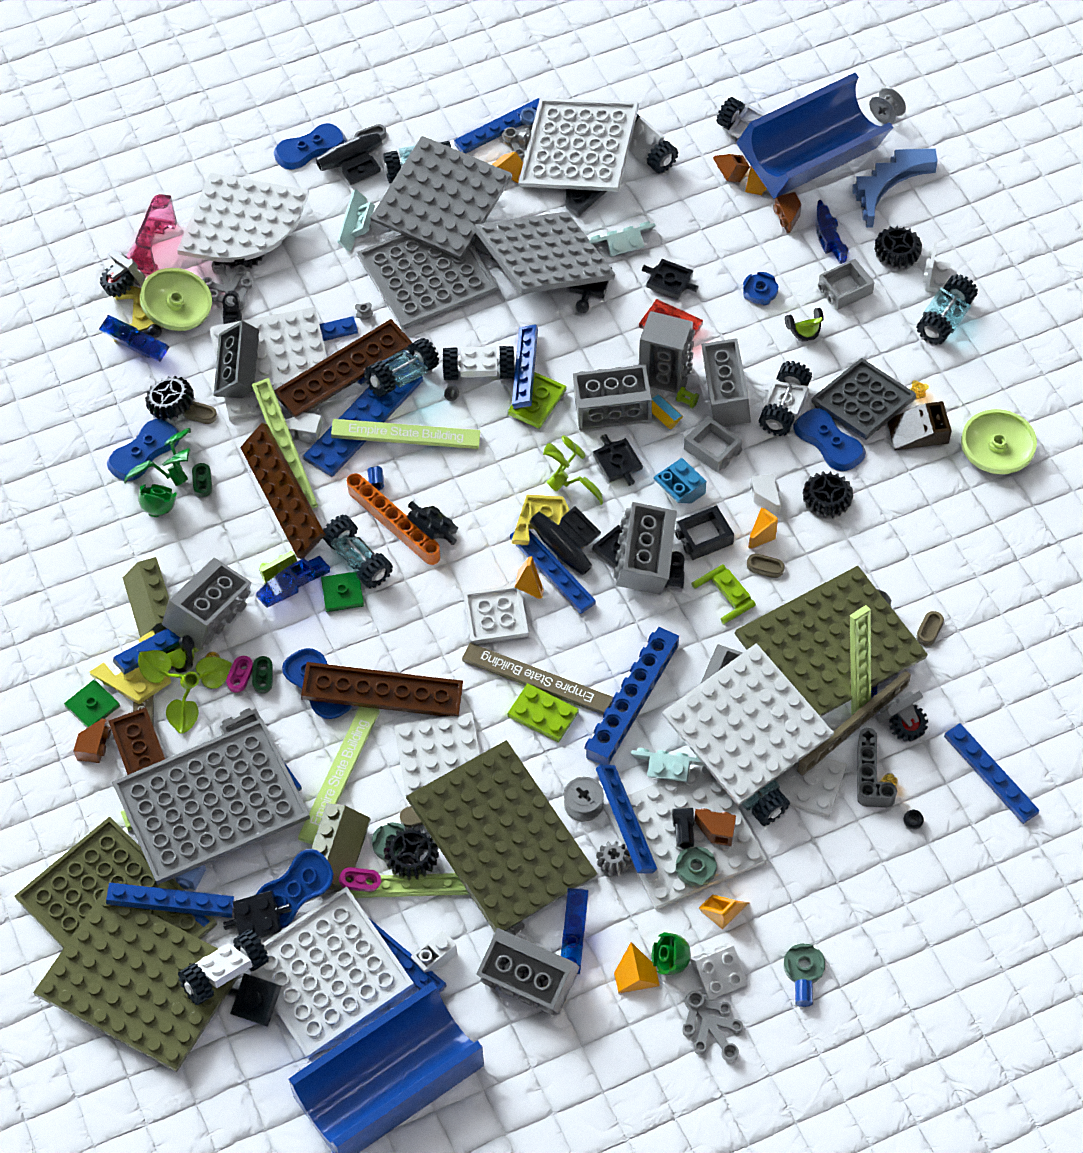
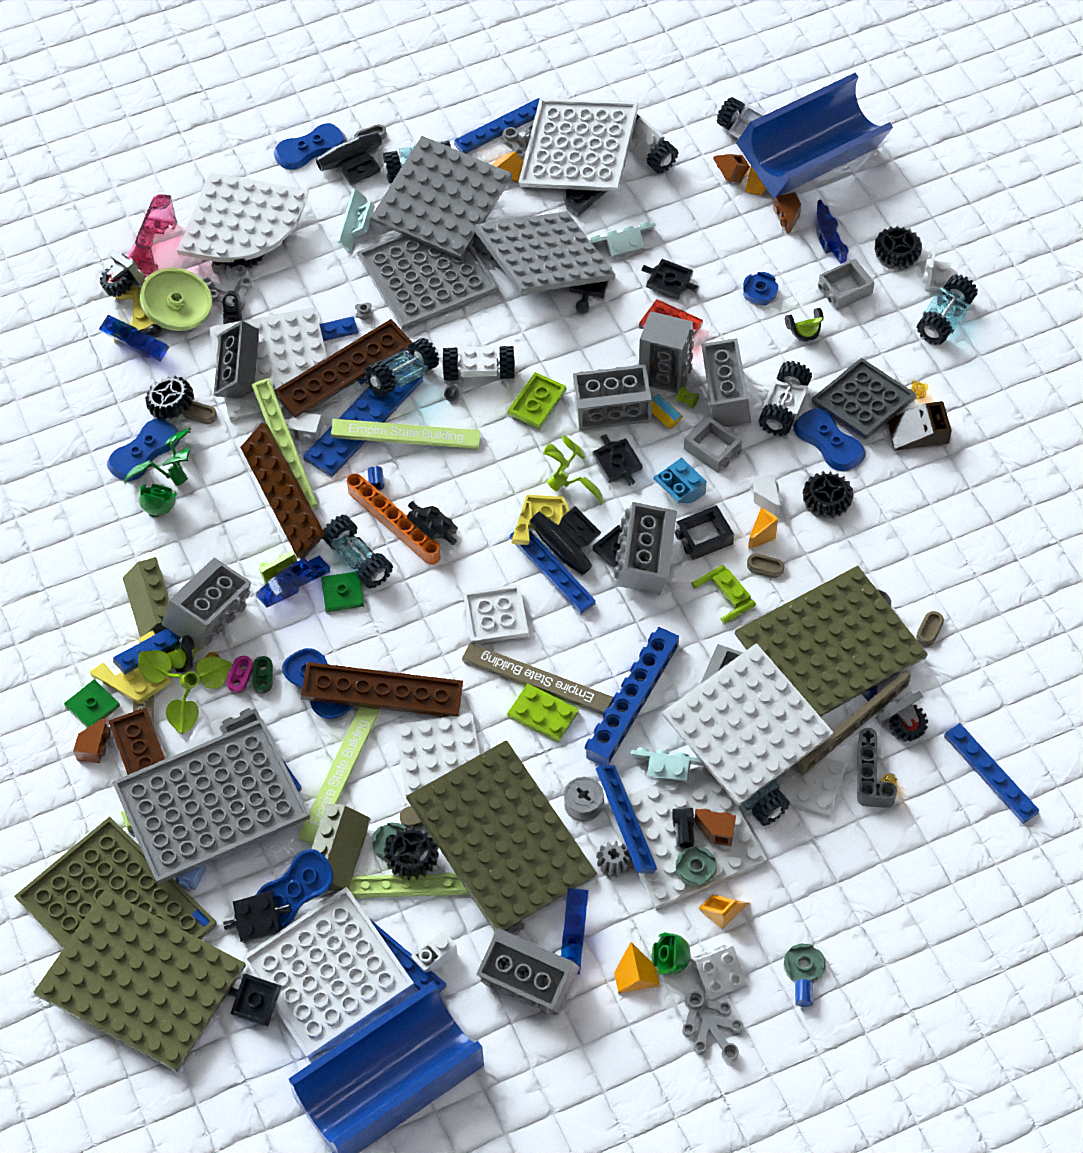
blue plate [106,883,234,918] -> none
plate [178,930,269,1005] -> none
dark green plate [192,463,213,498] -> none
dark pink plate [339,867,381,892] -> none
plate [512,324,538,409] -> none
light orange slope [514,556,544,599] -> none
medium blue tile [520,107,536,125] -> none
black piece [664,551,685,589] -> none
yellowish green tile [850,605,871,715] -> none
medium blue arch [852,148,938,228] -> none
light grey piece [869,87,906,124] -> none
black plate [903,809,924,830] -> none
yellowish green dish [961,409,1037,474] -> none

